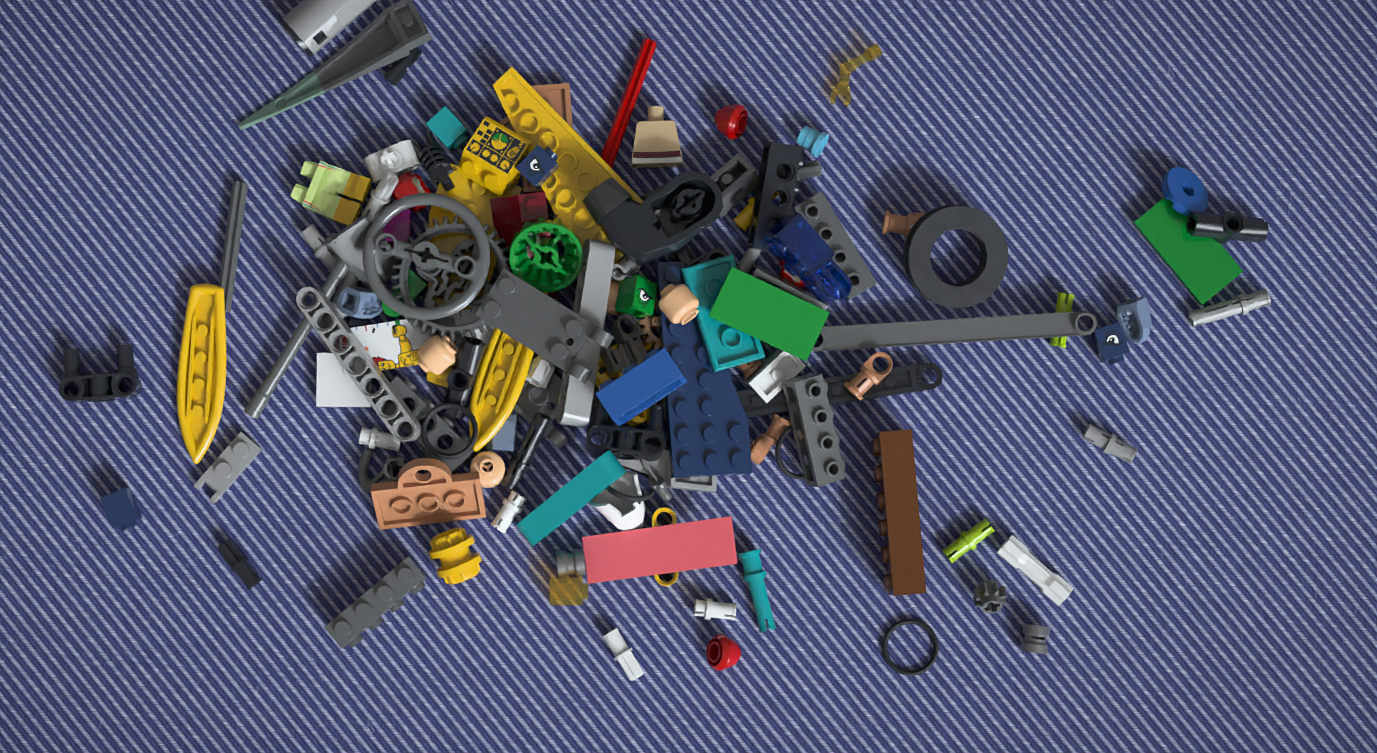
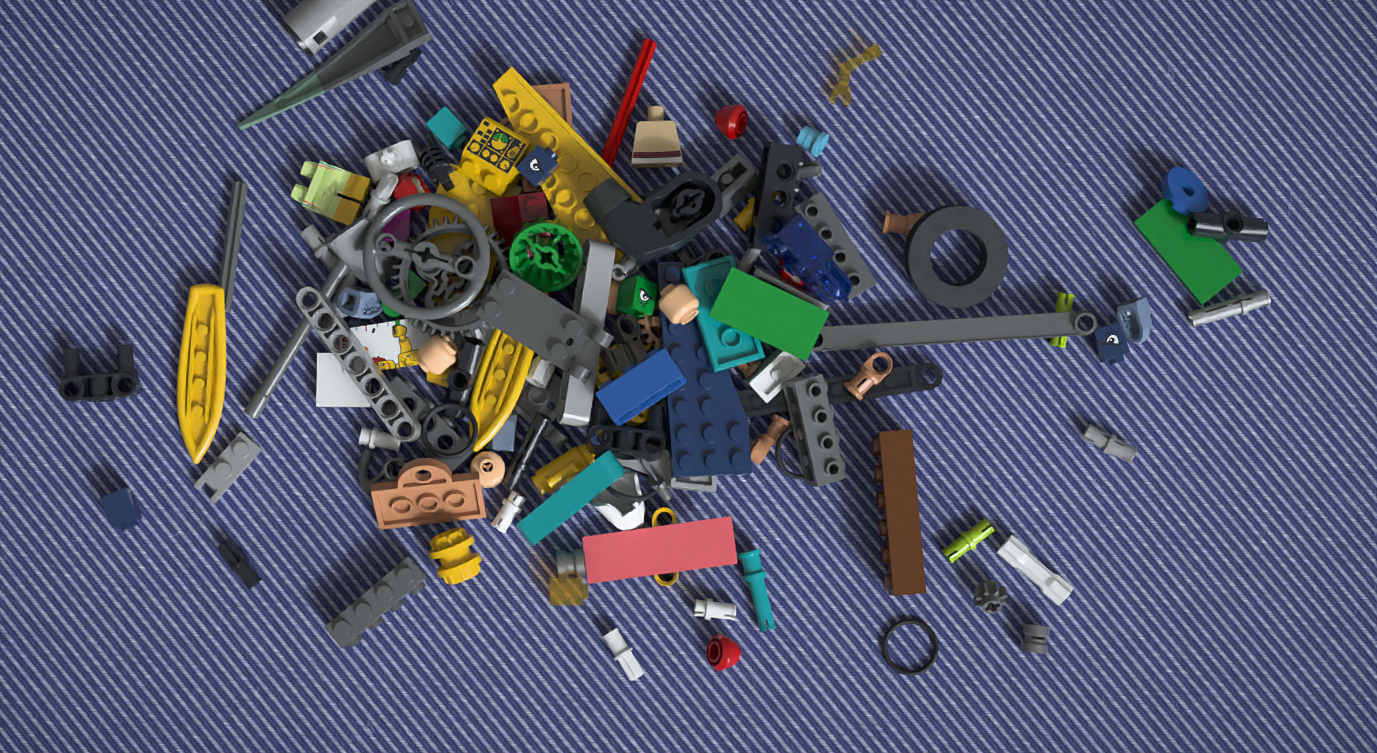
none -> yellow piece [531,444,595,496]

